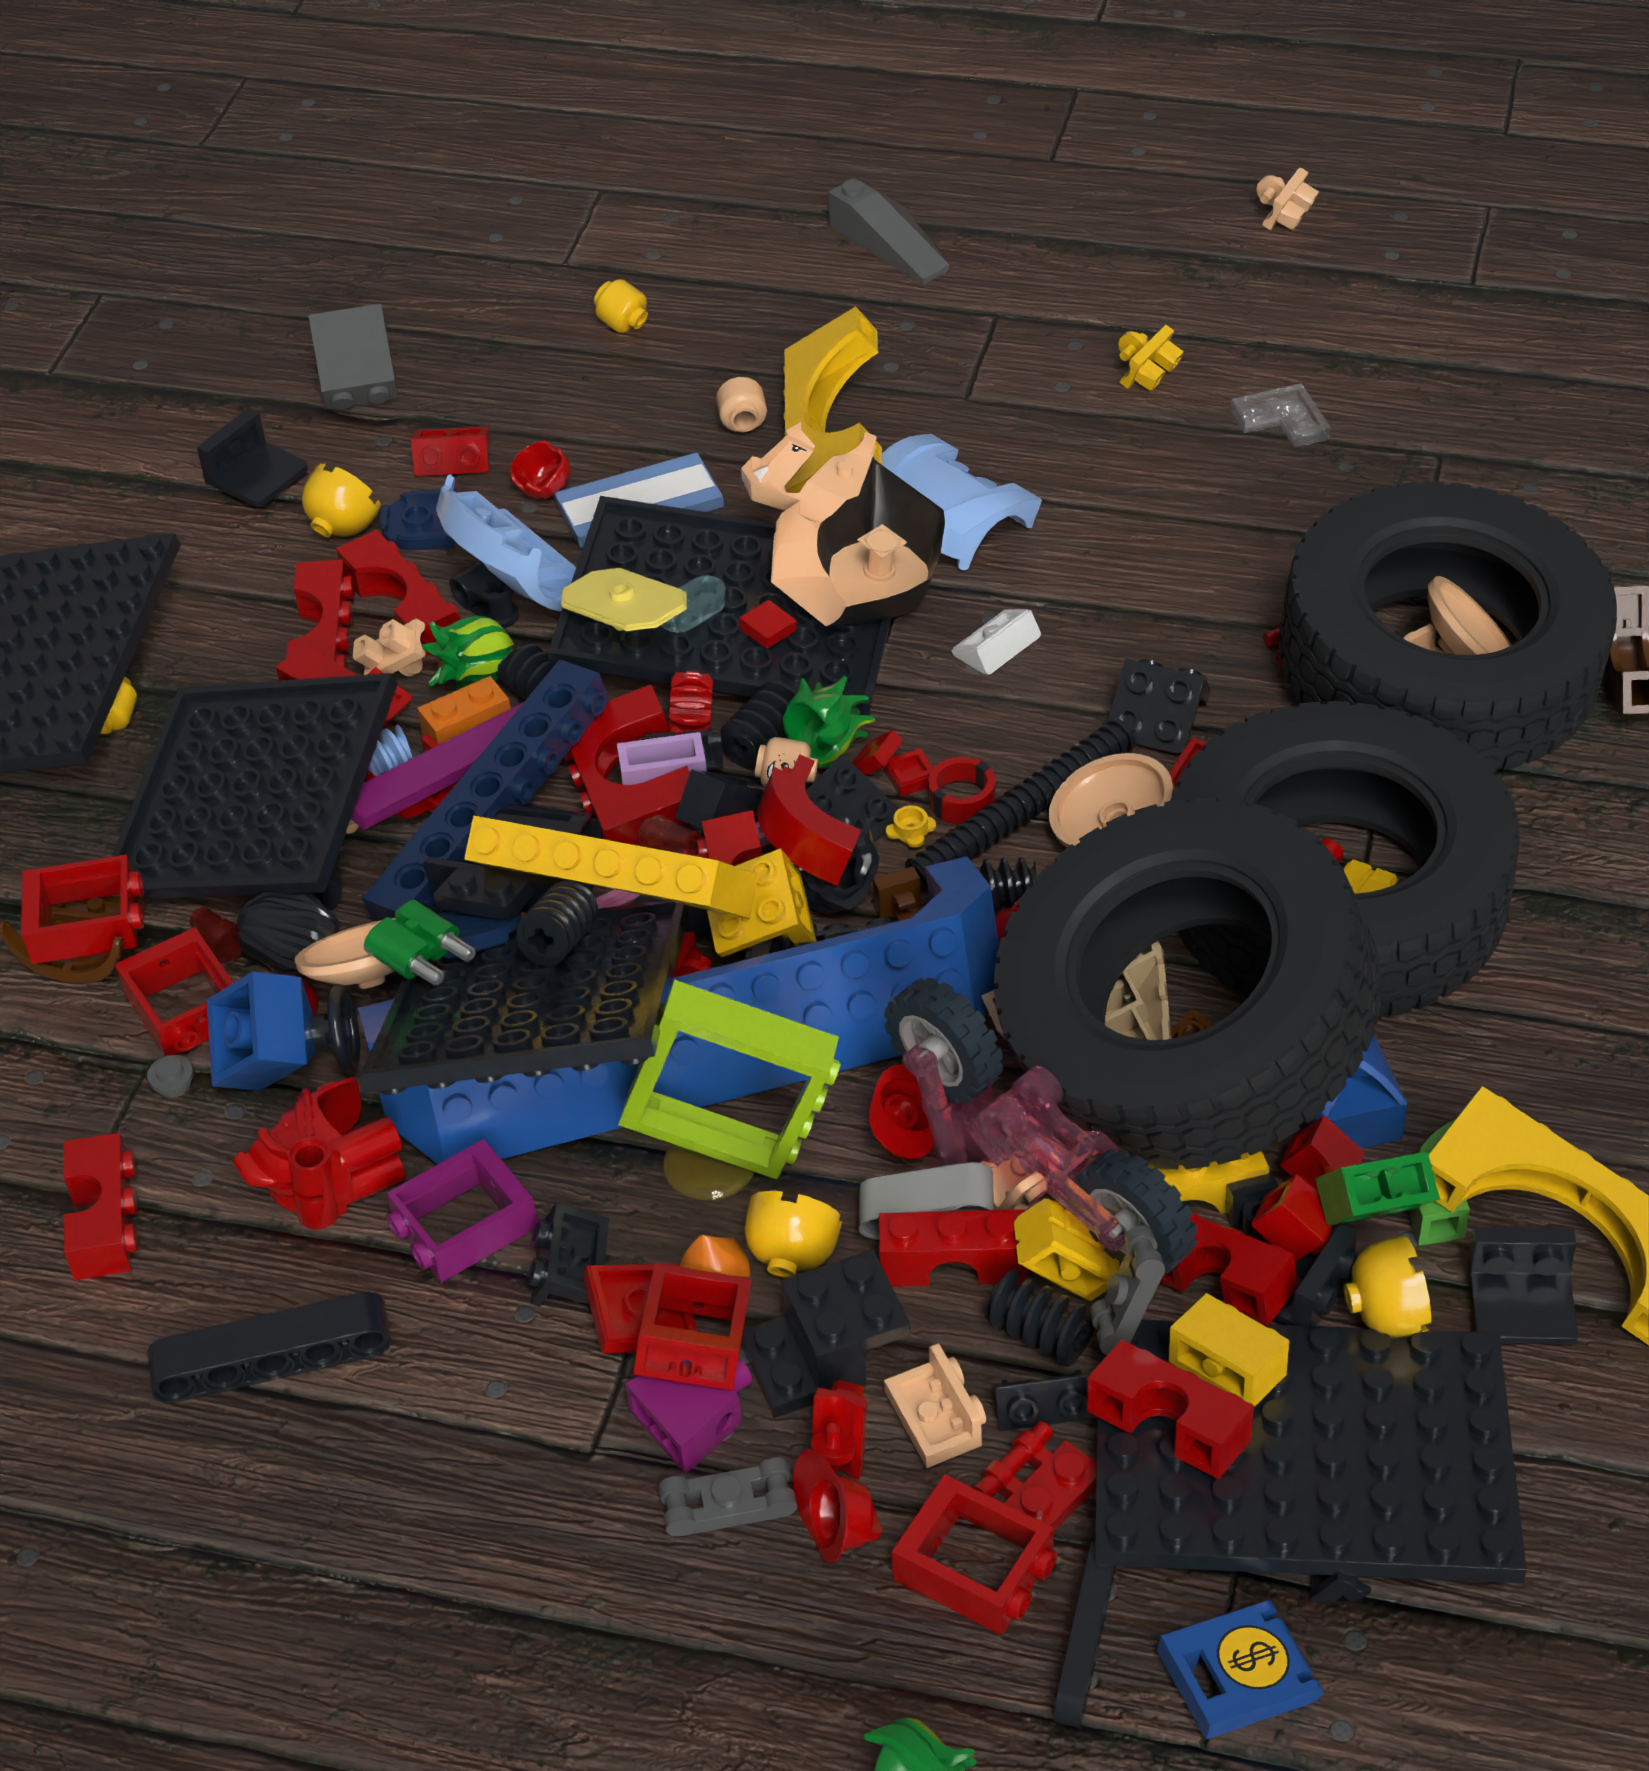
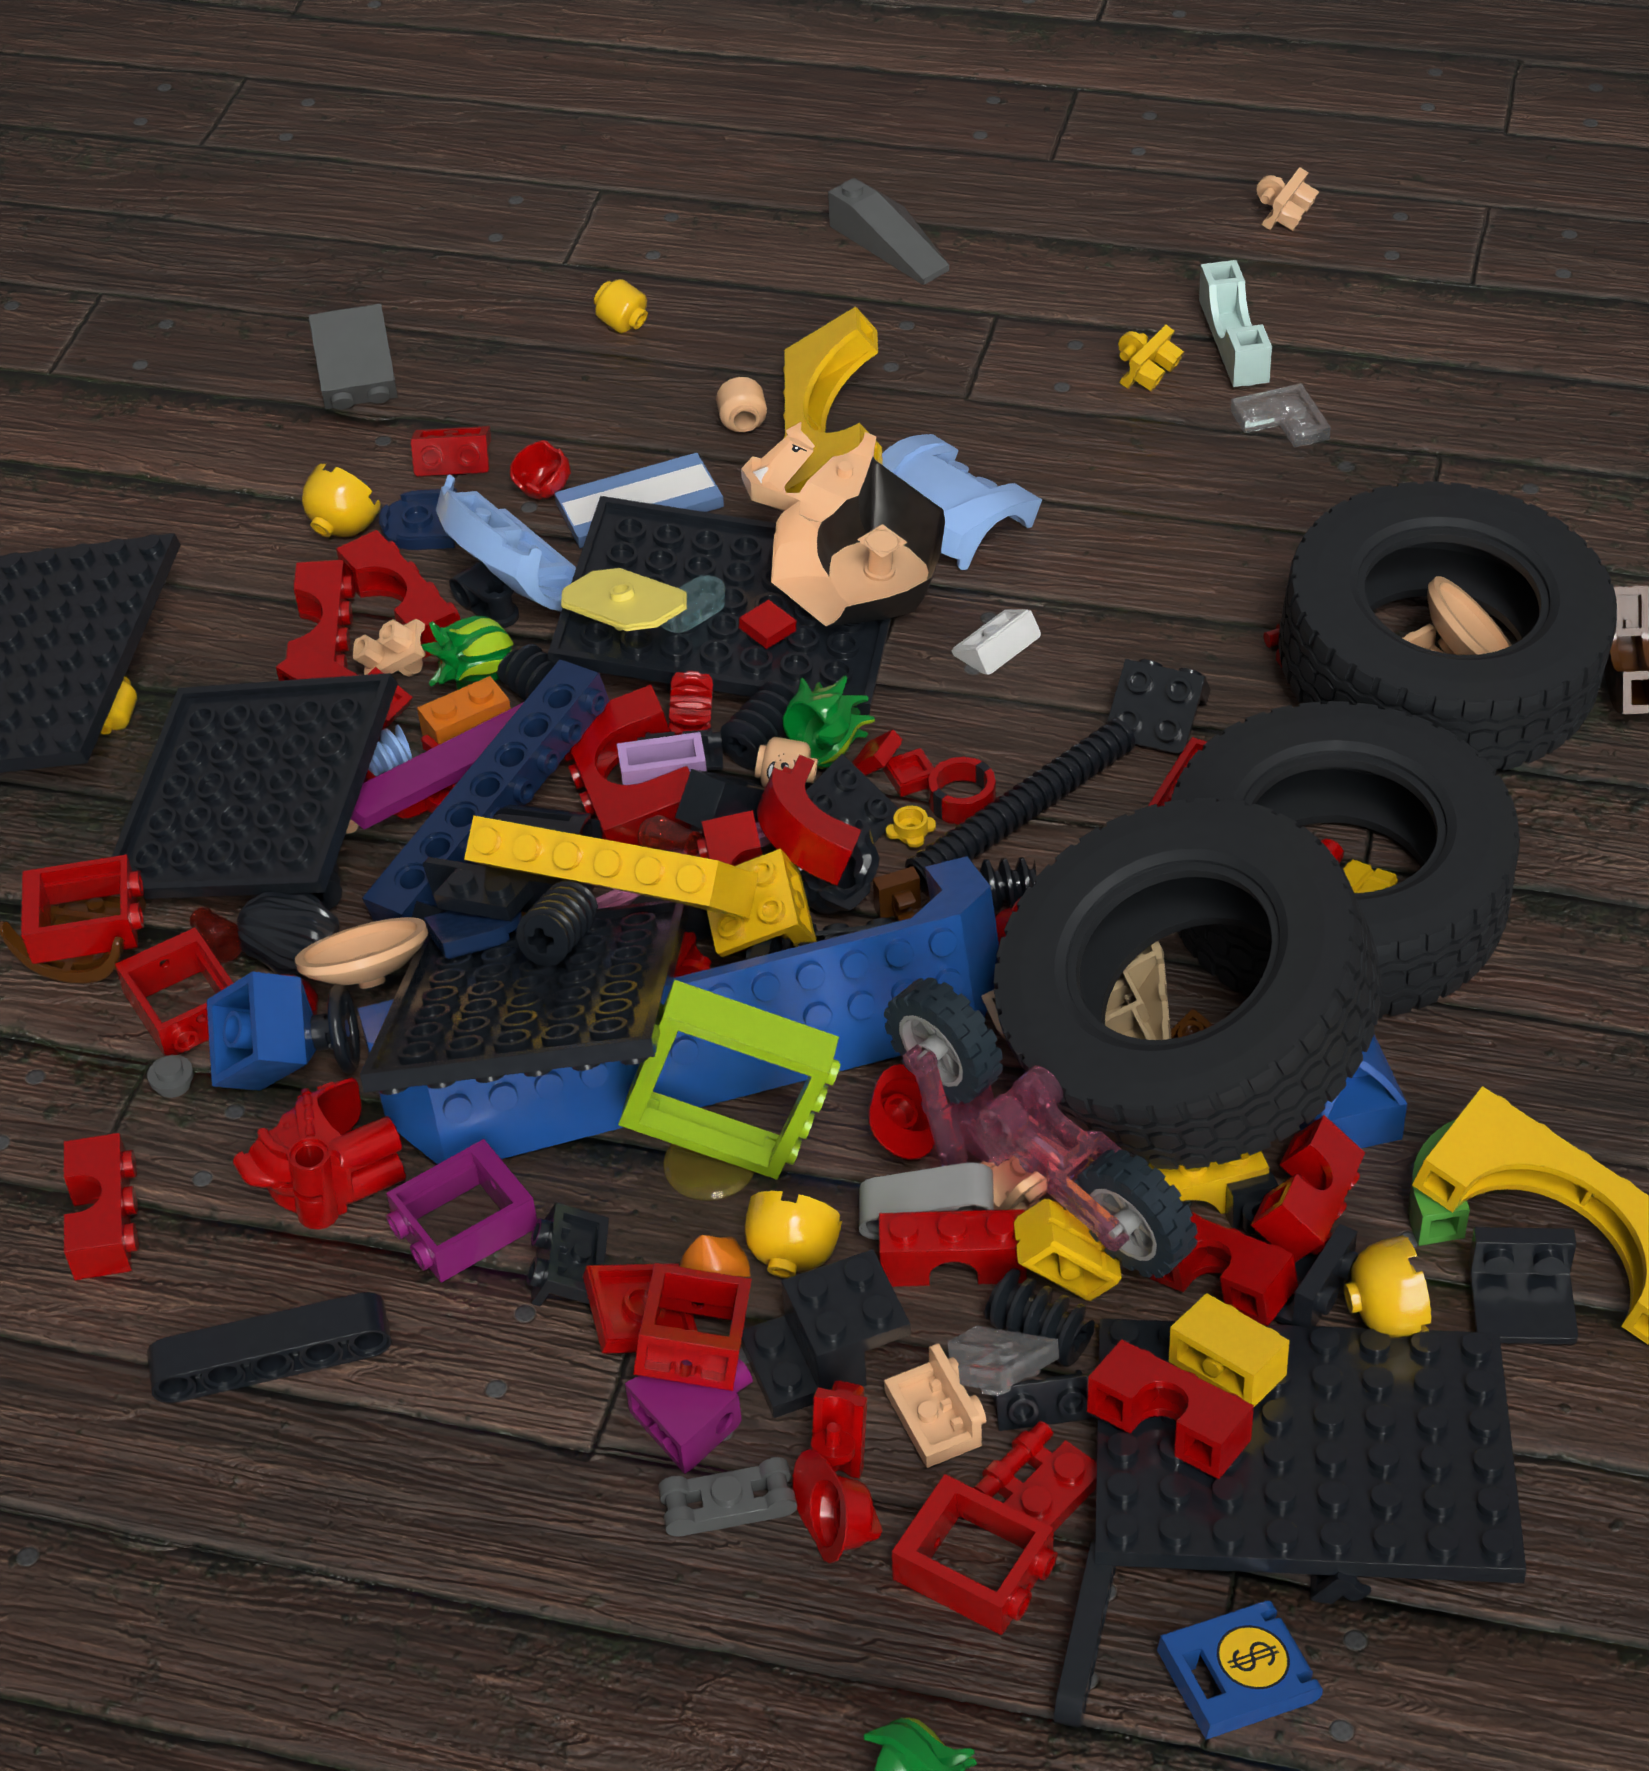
black bracket [197,408,308,507] -> none
green piece [363,900,475,986] -> none
light nougat dish [1049,753,1175,847] -> none
dark grey plate [1089,1226,1165,1355] -> none
green brick [1315,1151,1440,1226] -> none
none -> clear plate [948,1326,1059,1395]
none -> light aqua arch [1199,260,1272,387]

